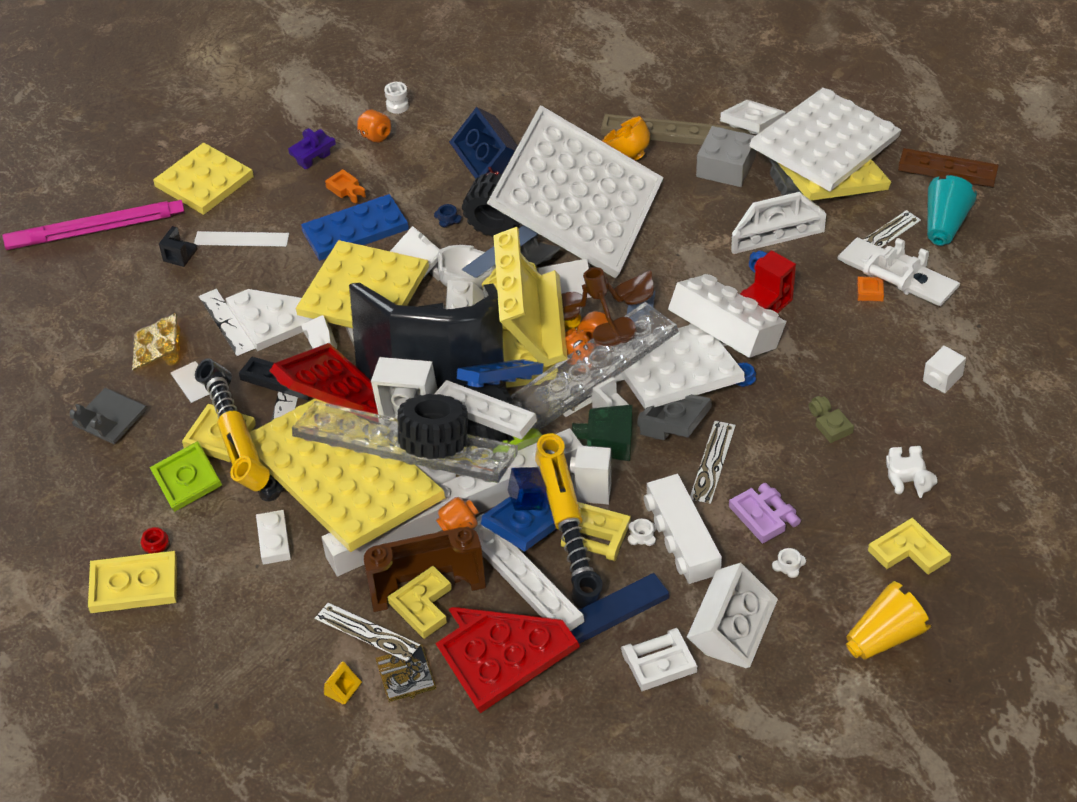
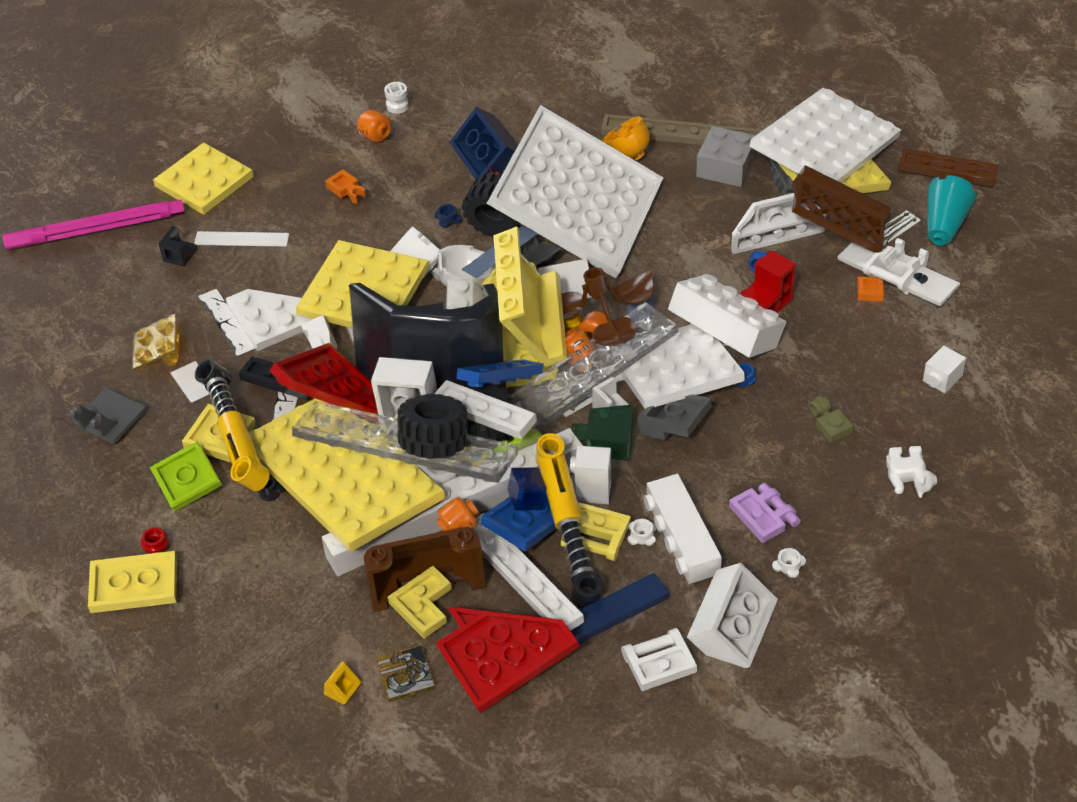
white plate [256,510,291,565] -> none
dark purple hips [288,128,336,169] -> none
blue plate [301,194,409,261] -> none
sticker [315,603,420,661] -> none
sticker [690,421,735,504] -> none
white plate [720,100,785,134] -> none
yellow cone [846,581,931,660] -> none
light yellow plate [868,518,951,574] -> none
none -> reddish brown fence [792,165,890,253]

